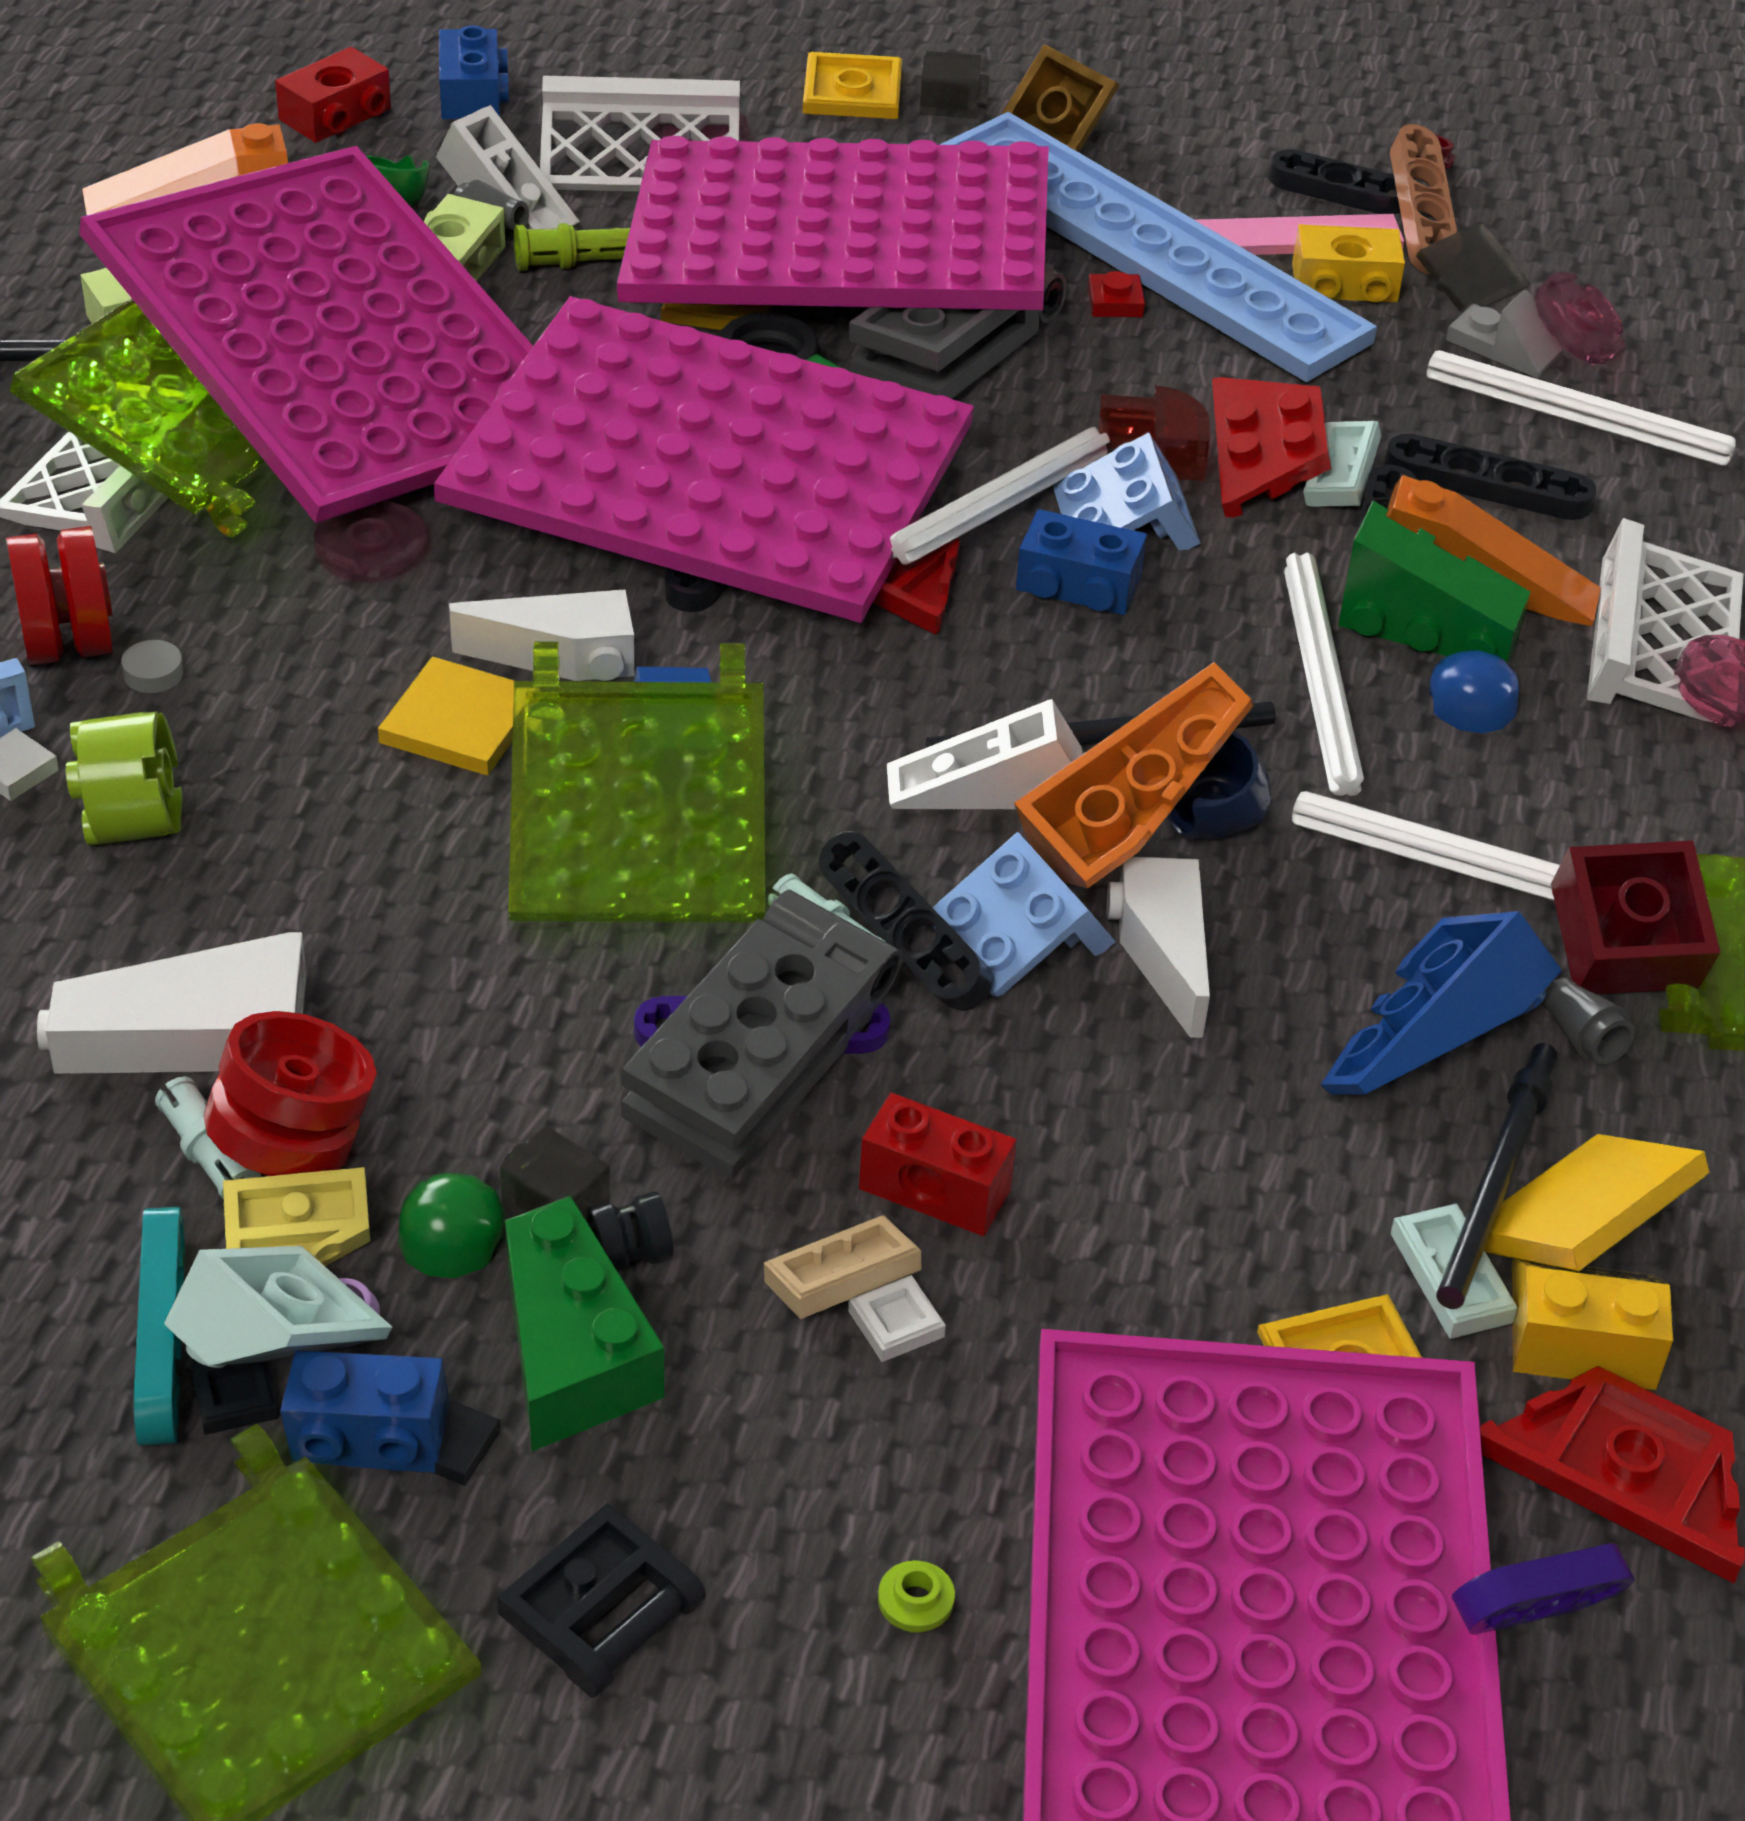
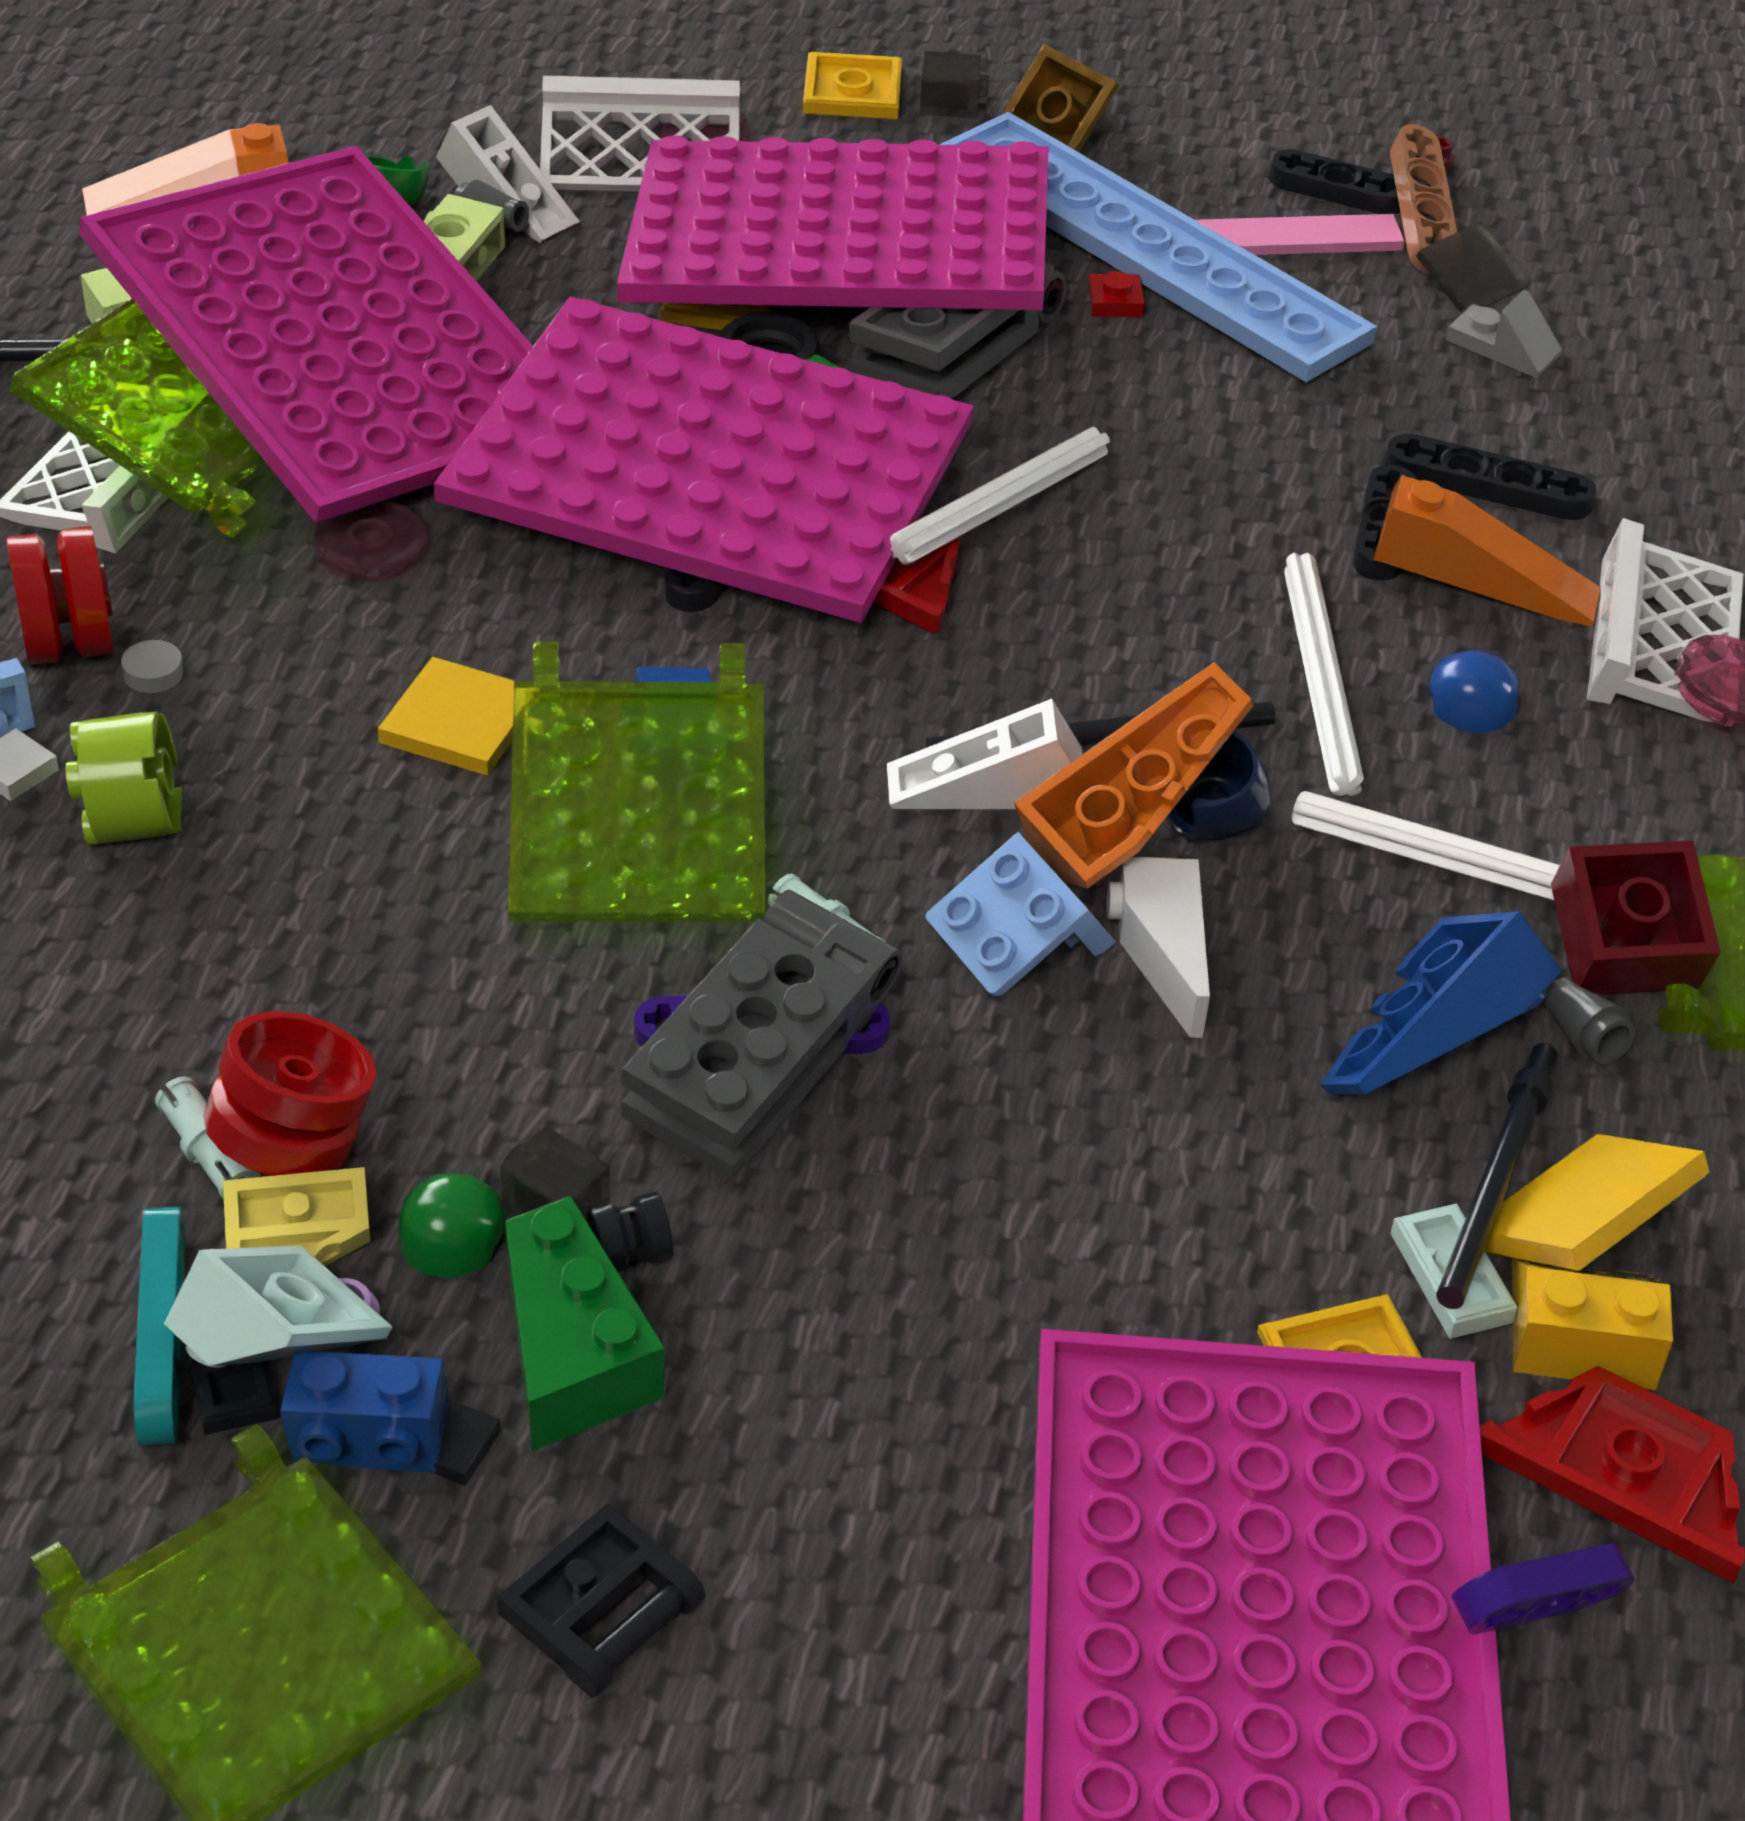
white slope [37,932,307,1074] -> none
red brick [275,46,391,143] -> none
blue brick [439,25,509,119] -> none
white slope [449,589,634,681] -> none
lime pin [514,223,630,272] -> none
tan plate [764,1215,922,1319] -> none
black beam [819,831,992,1011] -> none
white tile [848,1275,946,1362] -> none
red brick [859,1092,1017,1236] -> none
lime plate [878,1560,955,1633] -> none
blue brick [1016,509,1147,615] -> none
light blue bracket [1053,432,1201,550] -> none
clear red brick [1097,385,1210,481] -> none
red wing [1212,377,1332,518] -> none
yellow brick [1292,224,1405,303] -> none
light aqua plate [1303,421,1381,507] -> none
green wedge [1338,501,1531,664] -> none
white axle [1427,350,1736,466] -> none
clear pink tile [1534,272,1625,364] -> none

